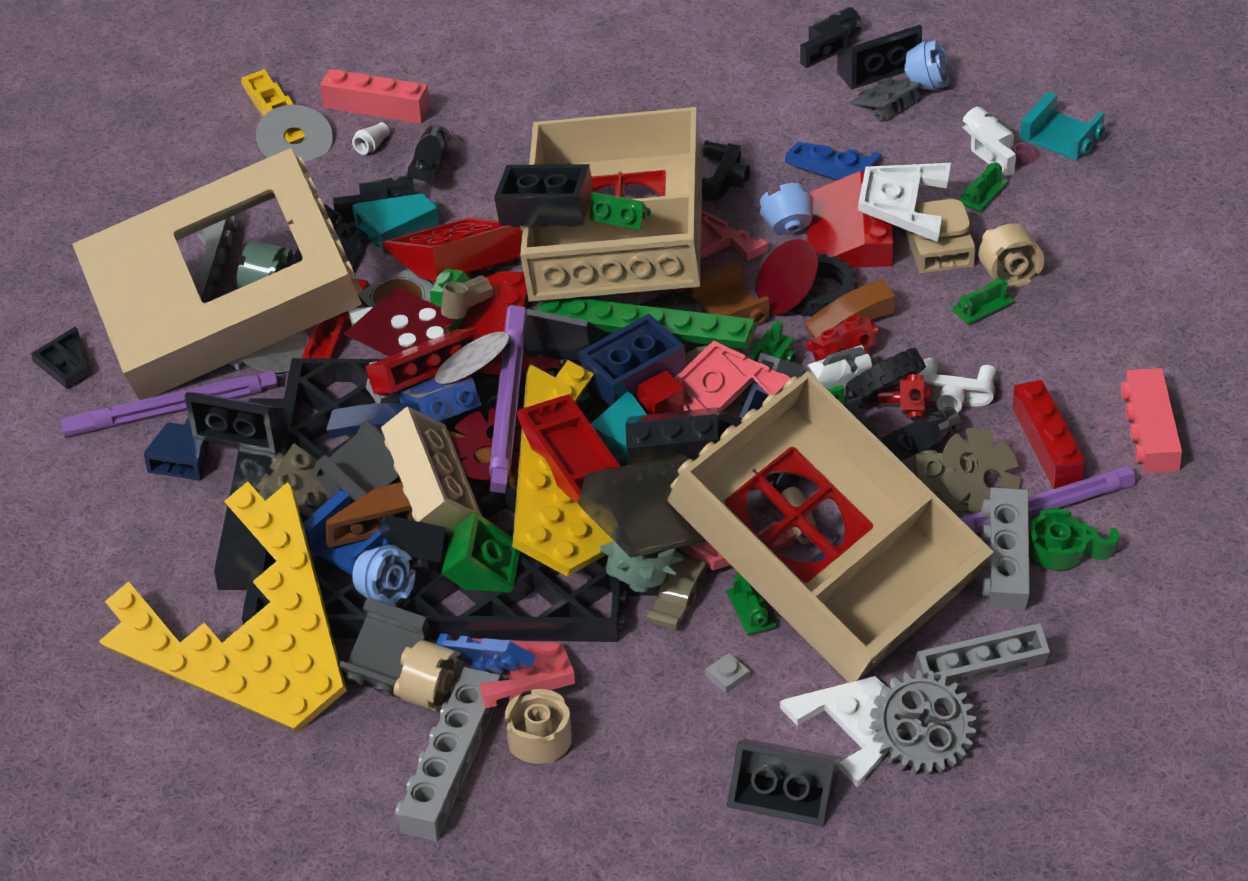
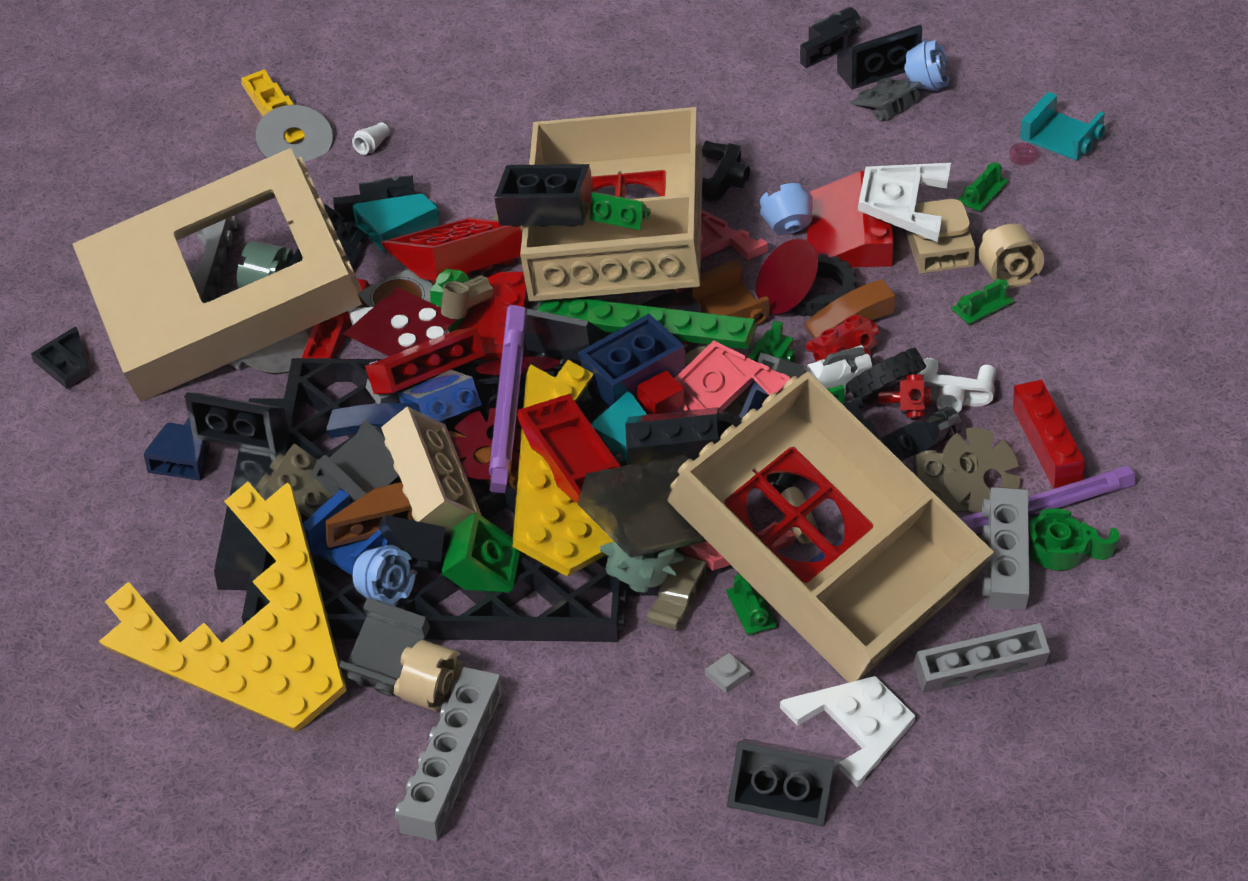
medium lavender piece [60,370,278,438] -> none
coral brick [320,69,430,123] -> none
black plate [406,124,451,183] -> none
flat silver sticker [435,332,509,384] -> none
blue wing [436,634,536,674] -> none
coral wing [471,638,575,708] -> none
tan brick [505,689,572,765] -> none
blue wing [785,142,882,180] -> none
light grey gear [869,670,976,775] -> none
white plate [962,106,1016,177] -> none
coral brick [1121,368,1182,473] -> none

